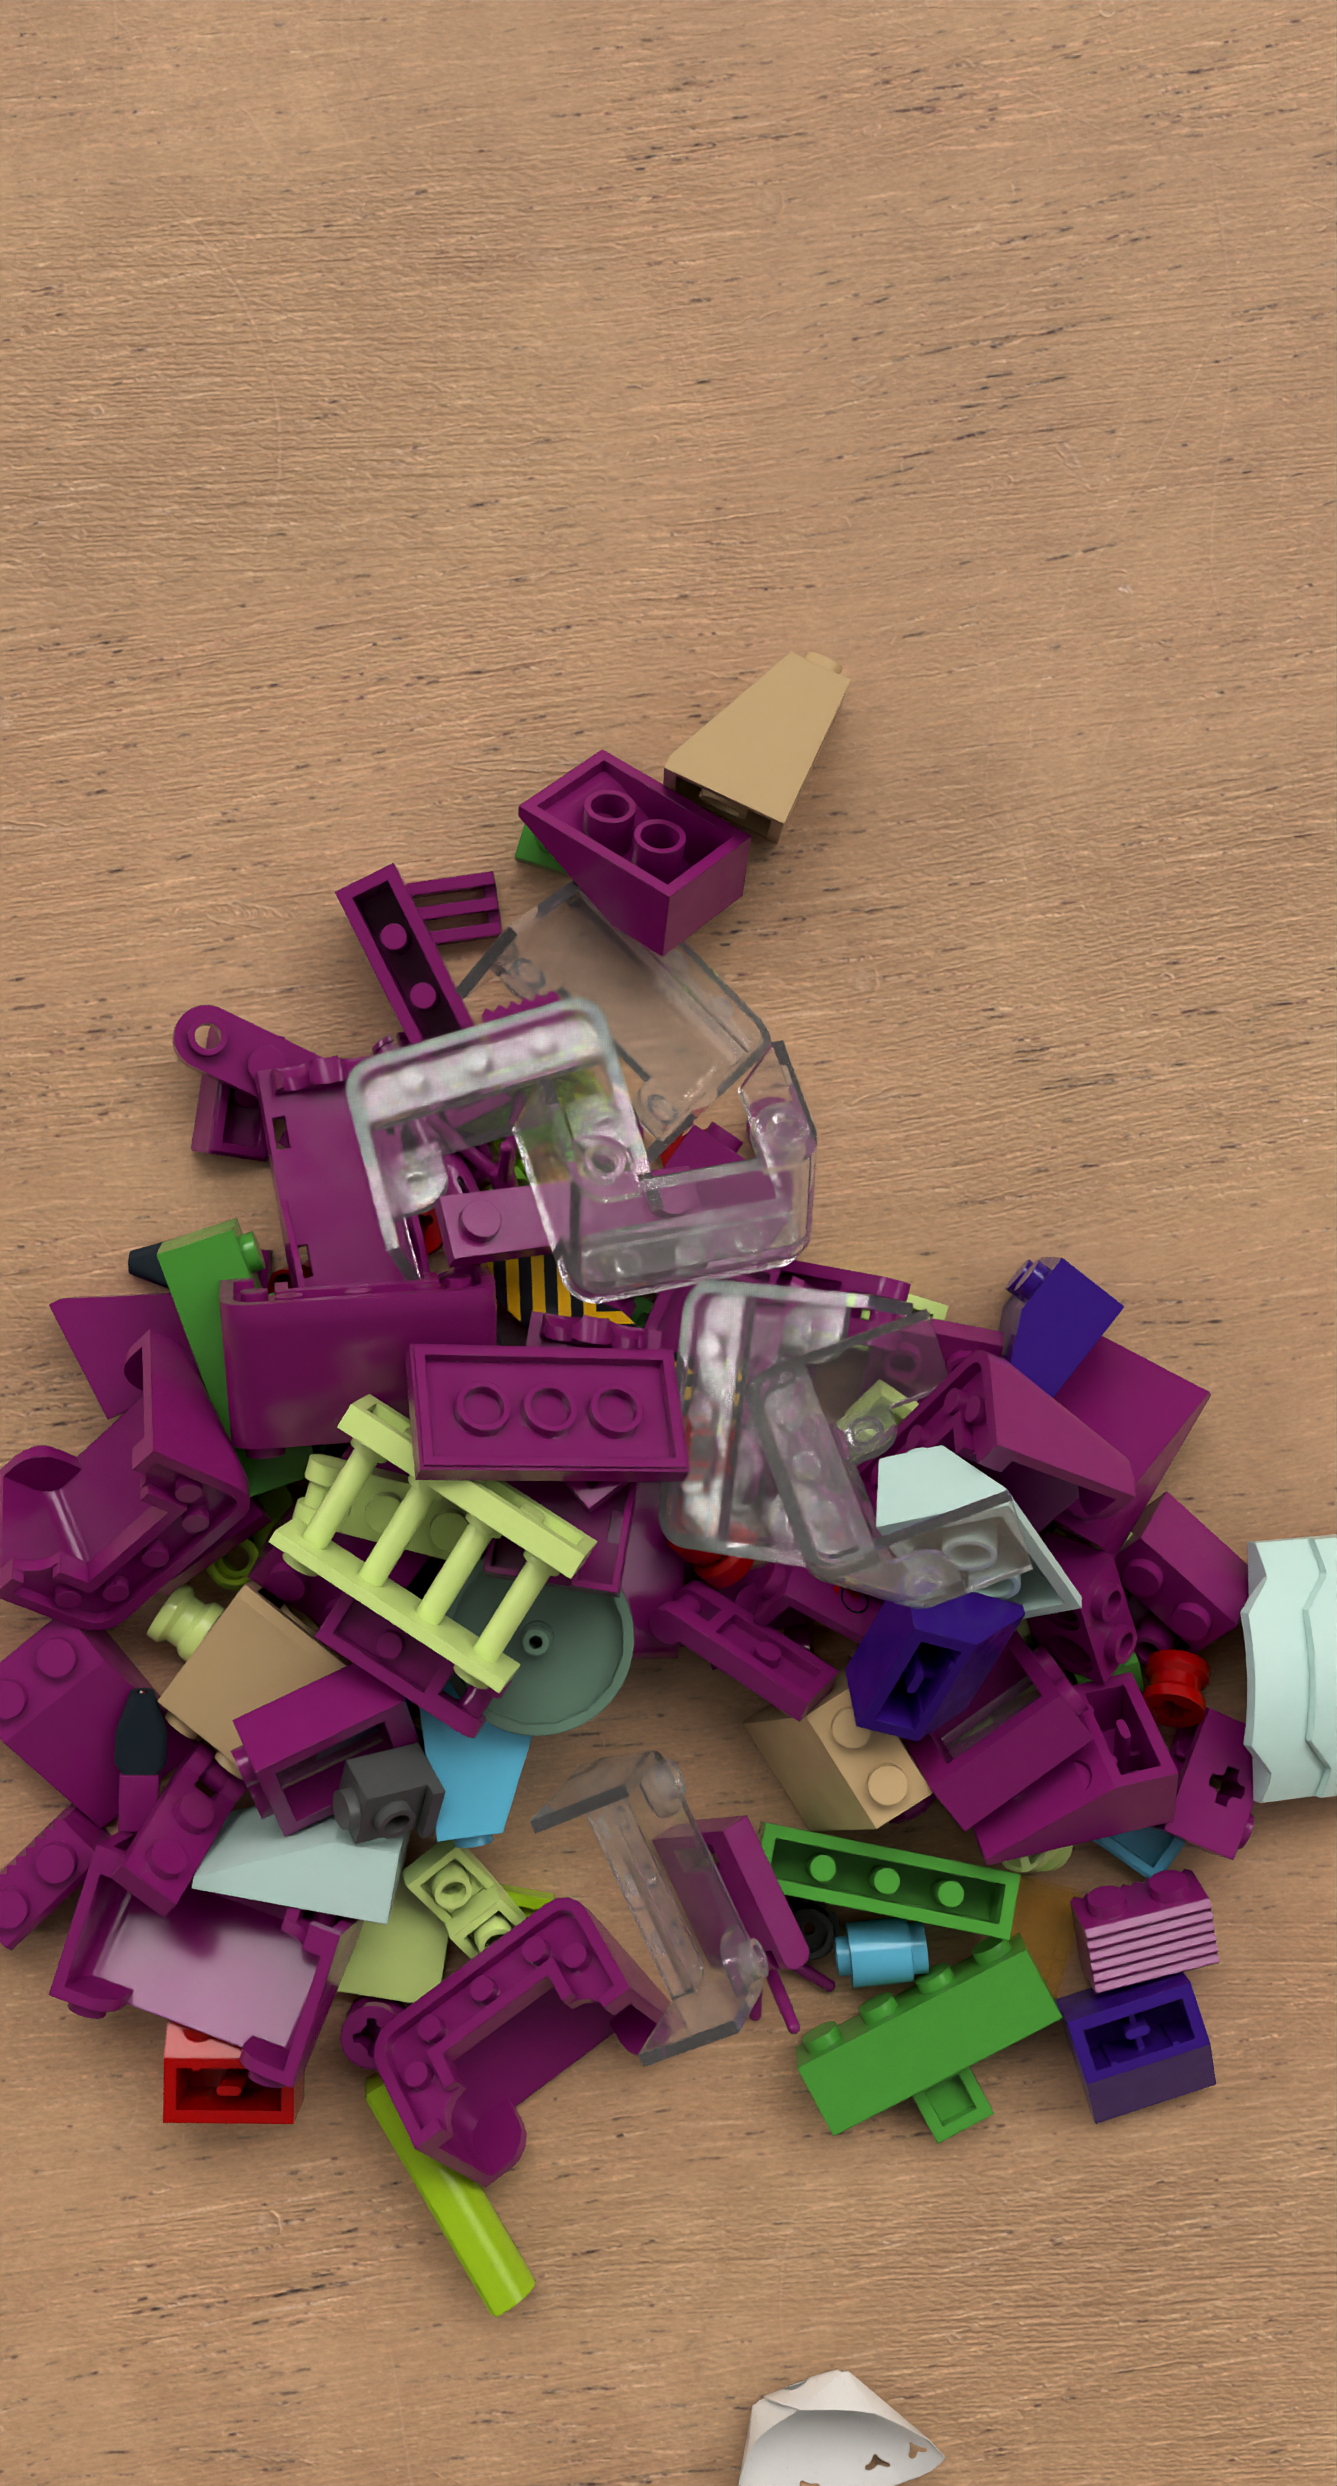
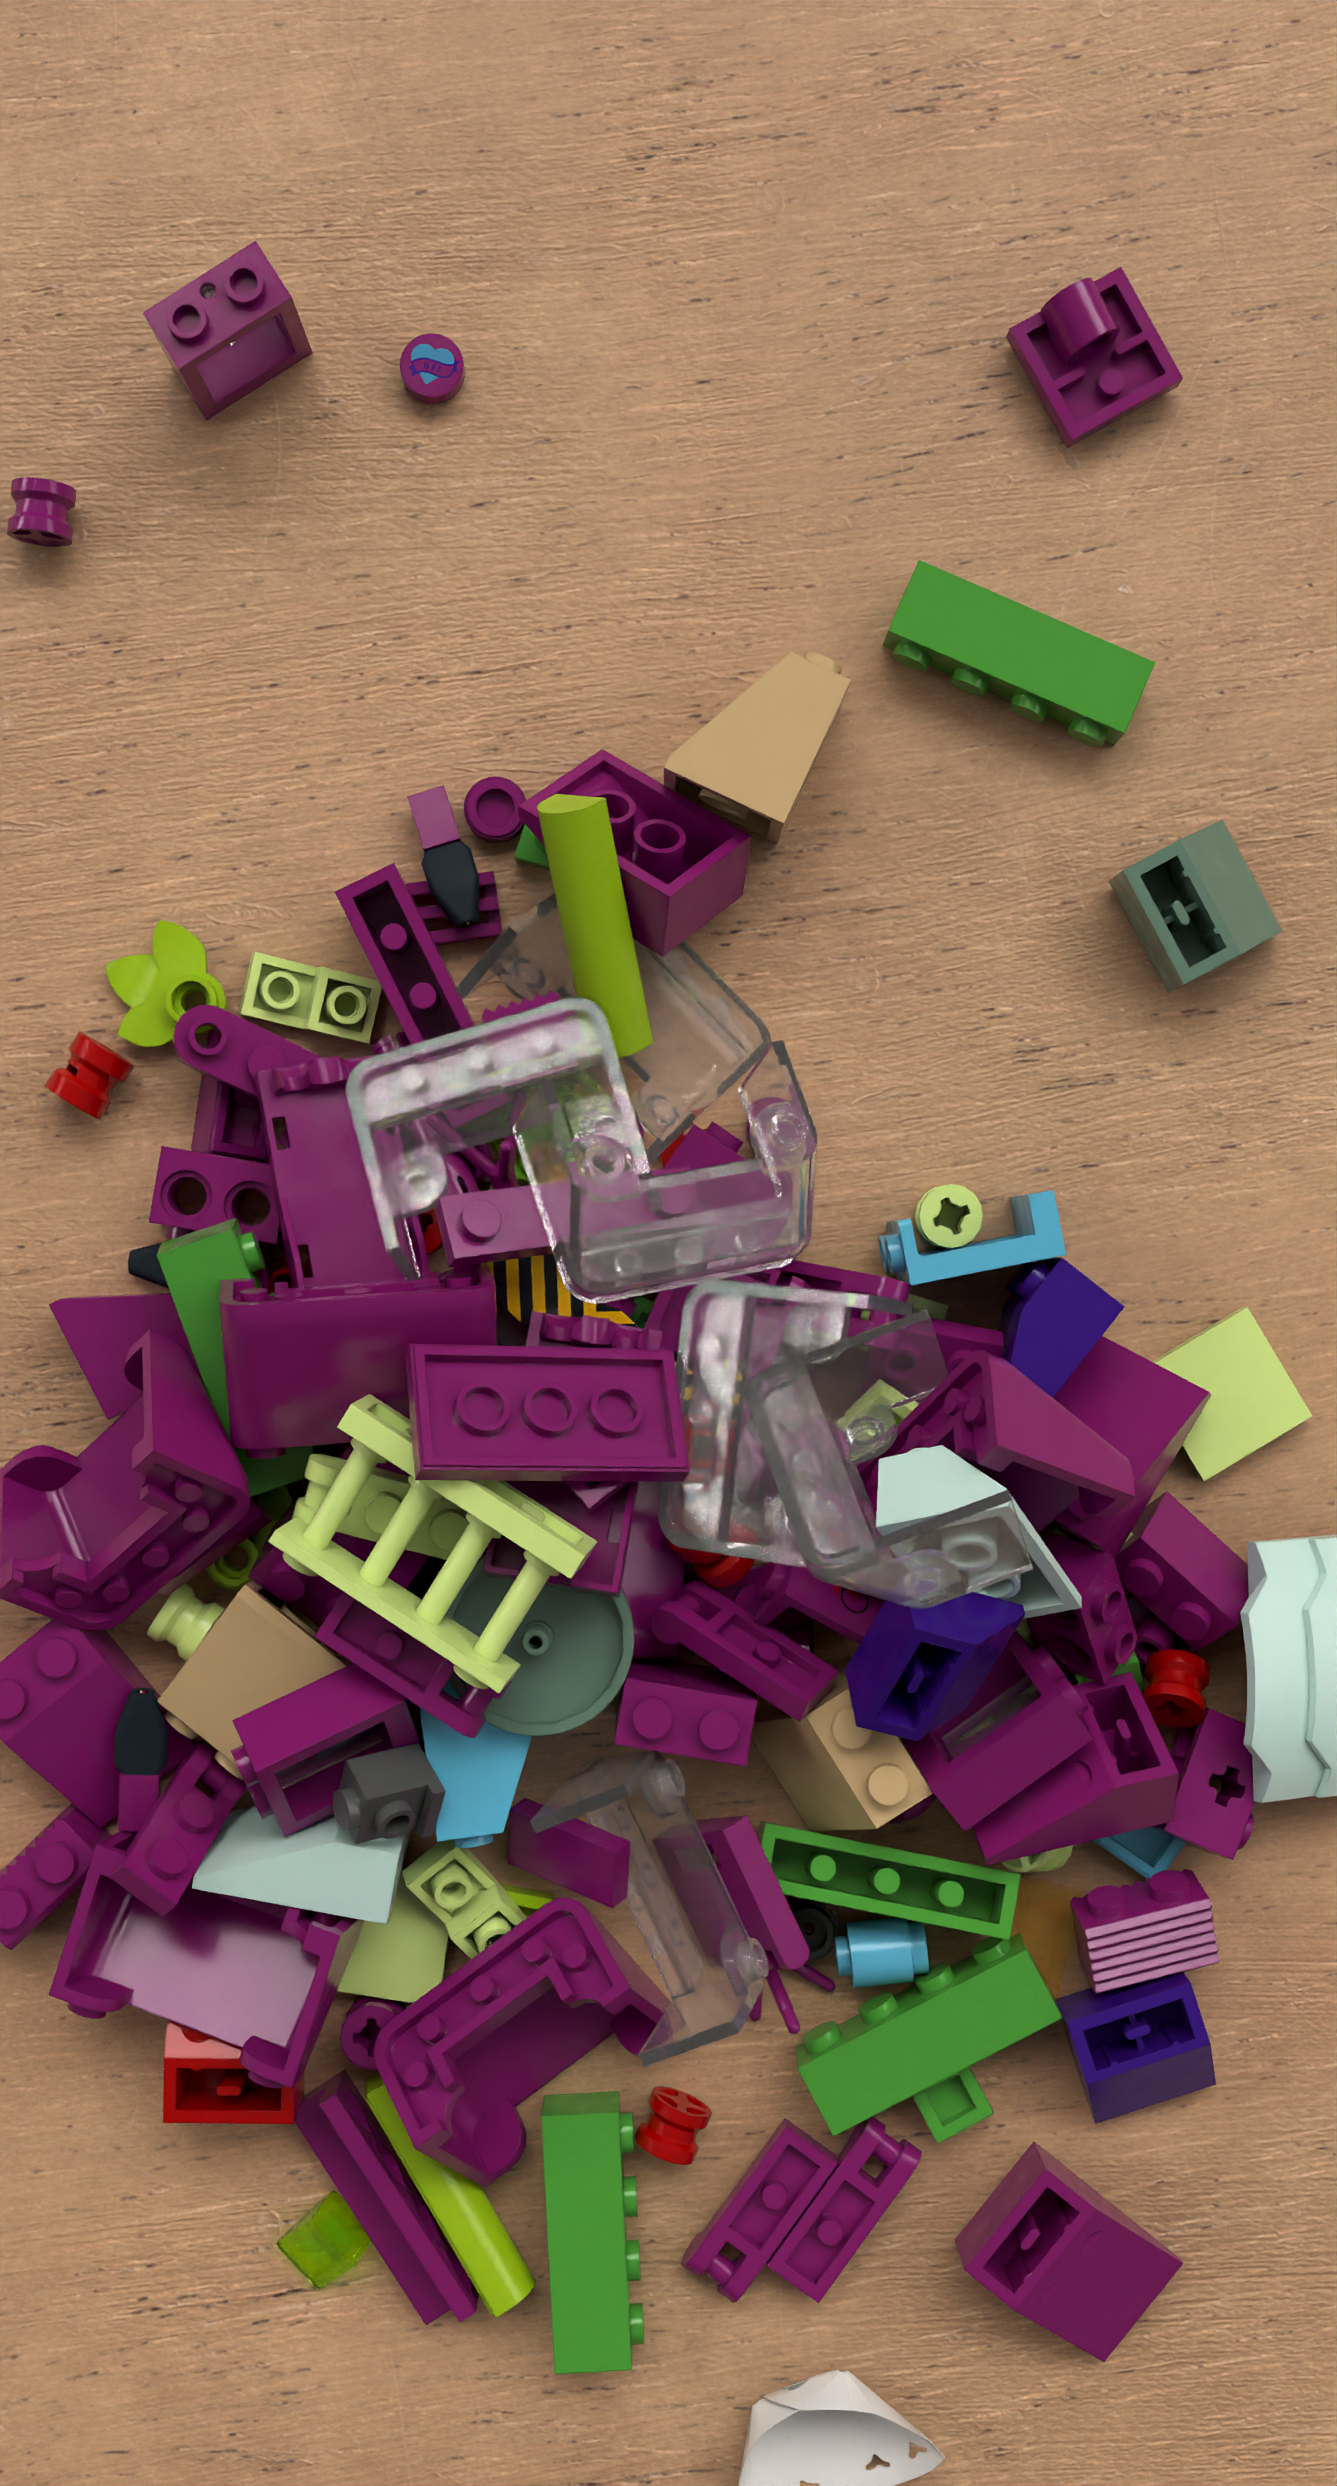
none -> magenta wheel [7,477,76,547]
none -> red wheel [45,1031,134,1120]
none -> lime plate [105,920,227,1047]
none -> magenta window [143,241,313,421]
none -> magenta brick [149,1146,284,1254]
none -> yellowish green slope [238,952,382,1044]
none -> clear neon green slope [276,2191,371,2290]
none -> magenta fence [295,2069,479,2325]
none -> magenta tile [400,333,465,404]
none -> black piece [407,785,479,929]
none -> magenta tile [464,776,526,843]
none -> magenta tile [508,1798,631,1908]
none -> lime brick [537,794,653,1059]
none -> bright green brick [541,2091,644,2374]
none -> magenta brick [614,1659,757,1767]
none -> red wheel [634,2086,712,2165]
none -> magenta plate [681,2118,838,2303]
none -> magenta plate [767,2116,922,2303]
none -> medium azure panel [878,1190,1066,1286]
none -> bright green brick [882,560,1156,747]
none -> yellowish green wheel [914,1184,983,1248]
none -> magenta slope [955,2141,1183,2362]
none -> magenta plate [1006,267,1183,448]
none -> sand green slope [1109,819,1282,993]
none -> yellowish green tile [1151,1307,1312,1481]

